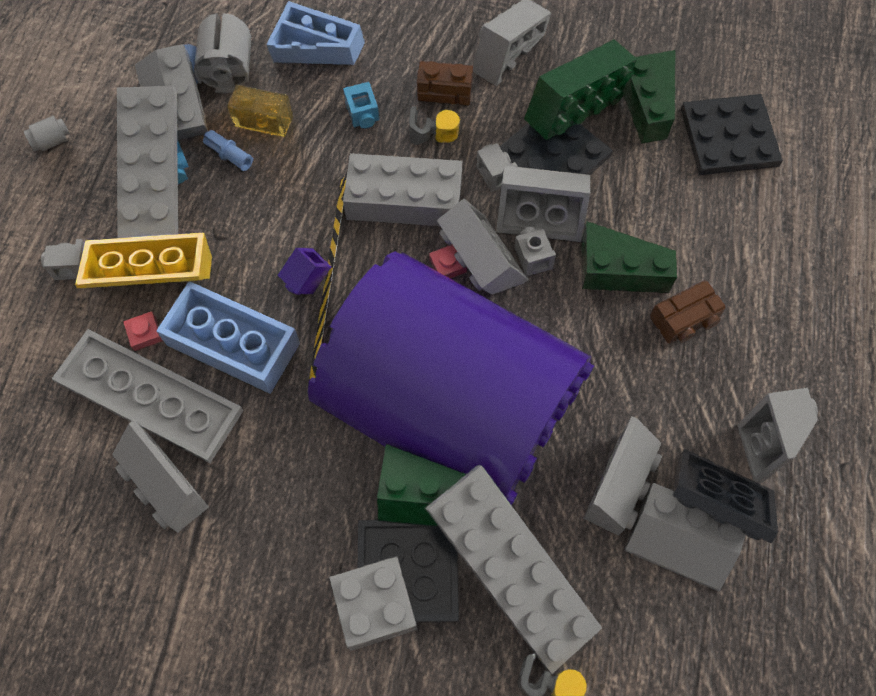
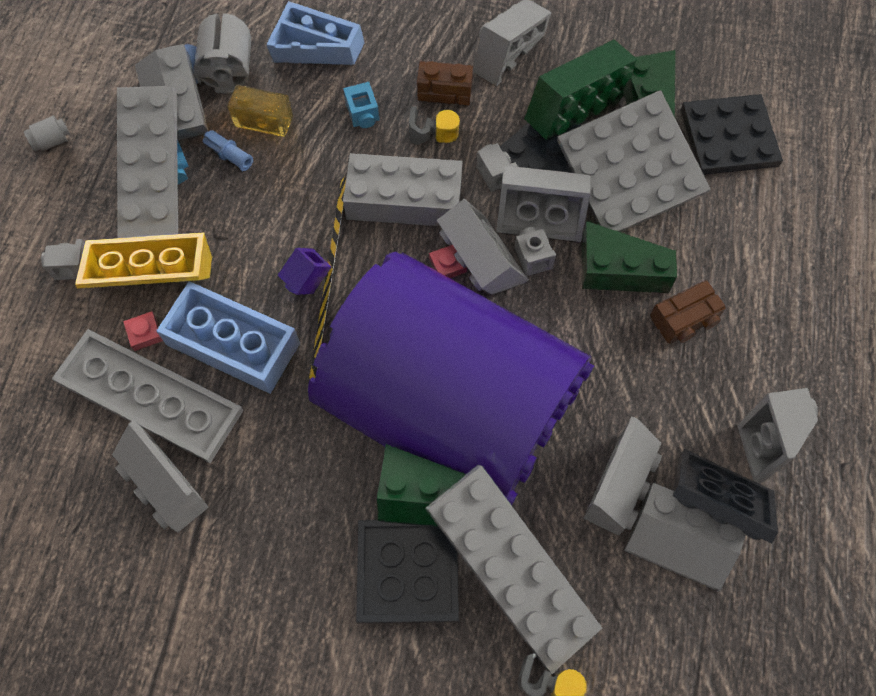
light grey brick [330,557,418,651] -> none
none -> light grey plate [557,90,711,232]

